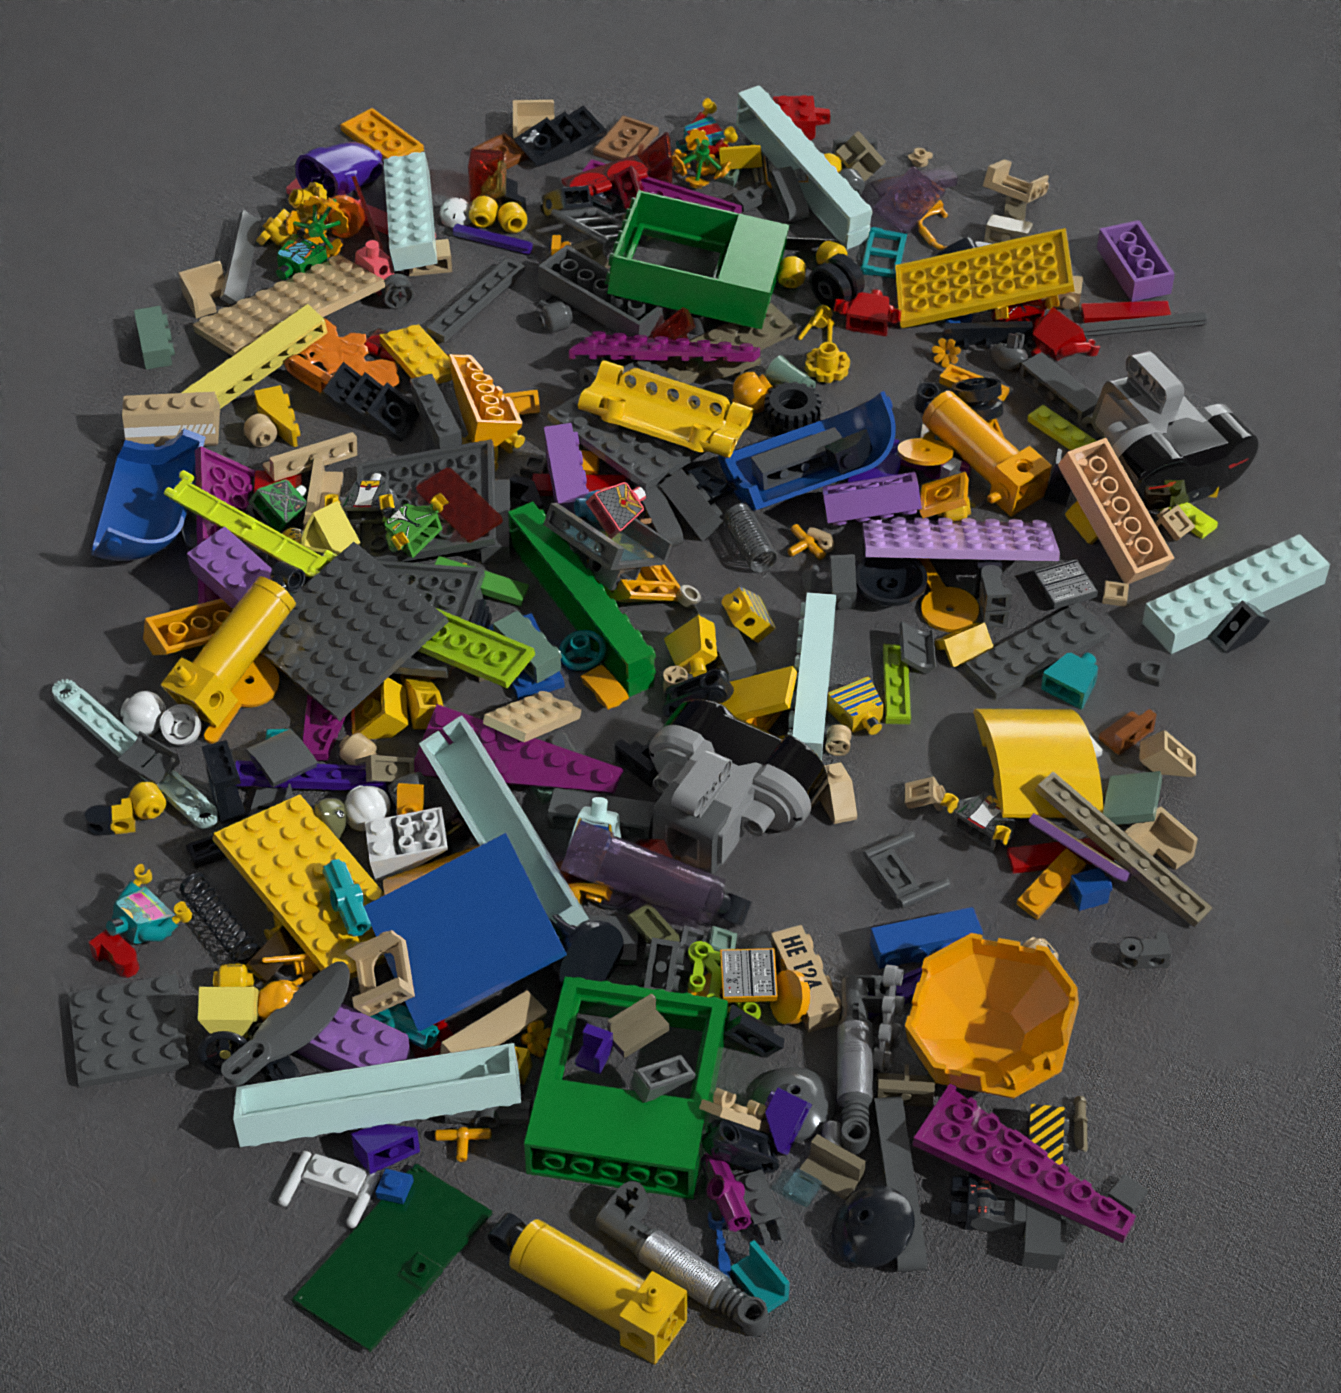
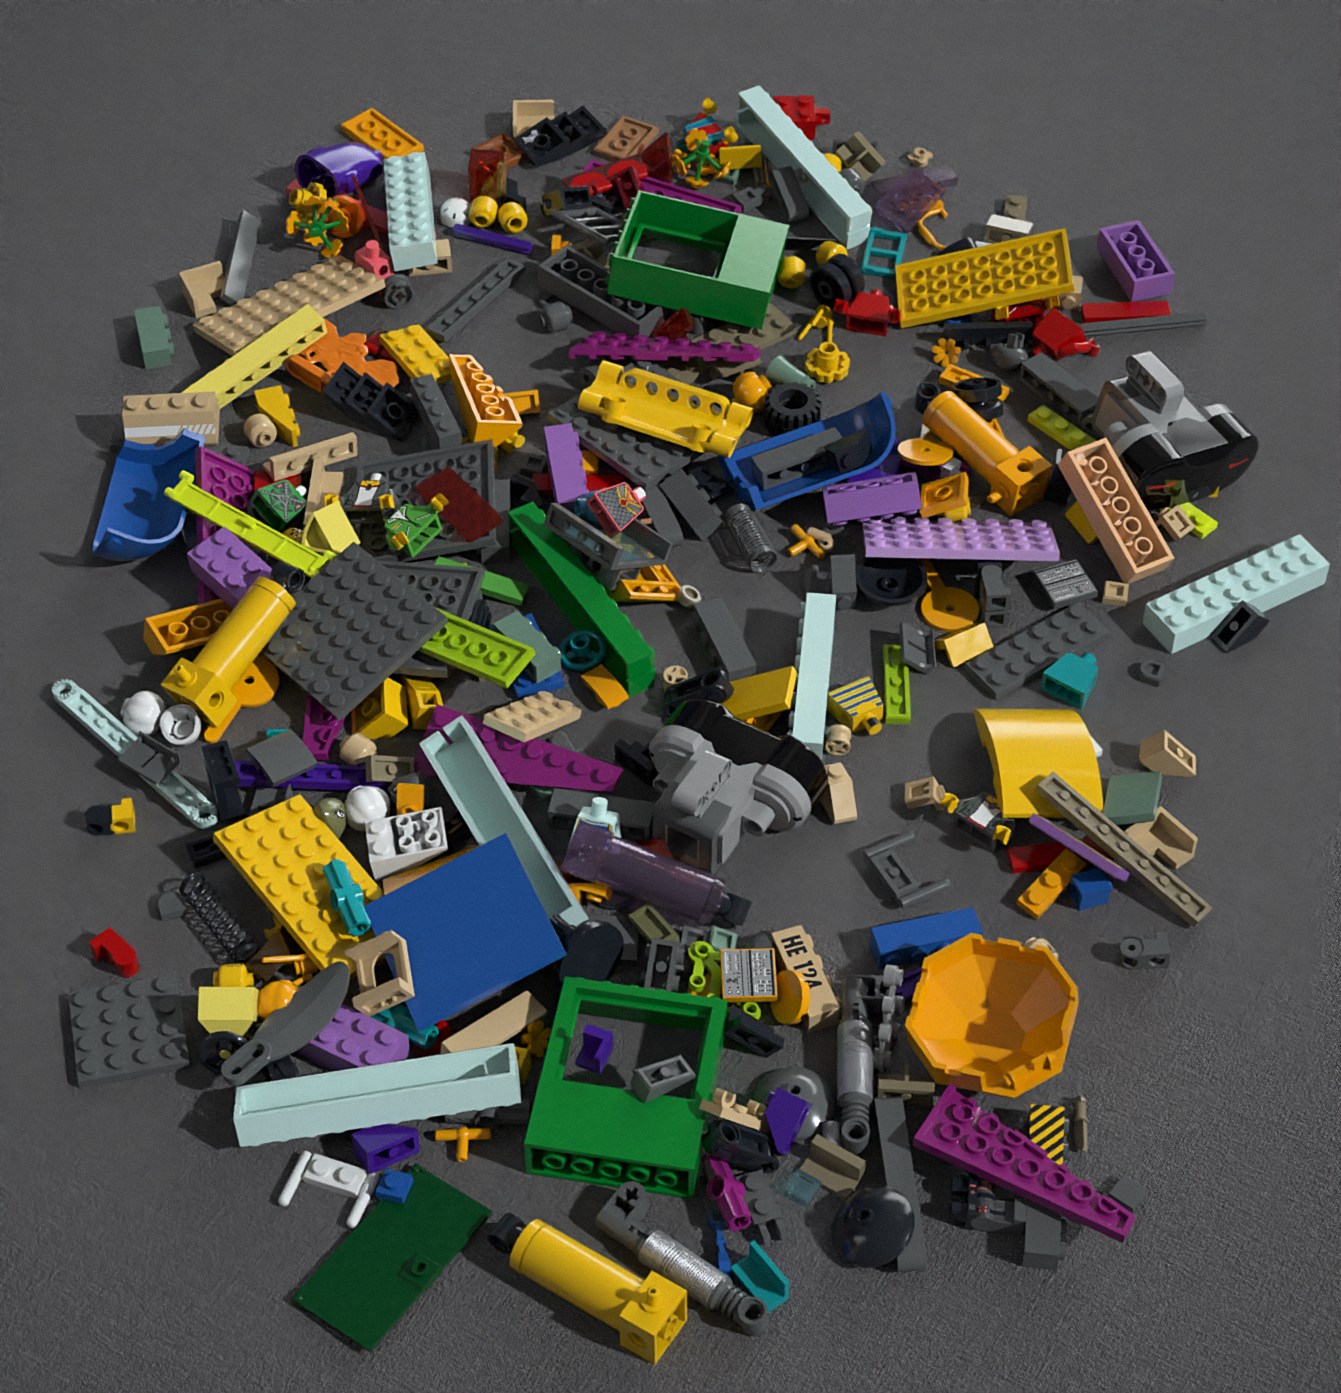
torso [106,864,192,944] -> none
yellow head [128,782,166,820] -> none
yellow plant [256,209,292,247] -> none
torso [276,234,327,280] -> none
dark tan panel [607,994,669,1058] -> none
yellow torso [664,615,717,677] -> none
yellow torso [722,587,776,643] -> none
tan panel [983,159,1049,203] -> none
dark orange panel [1098,709,1157,755] -> none

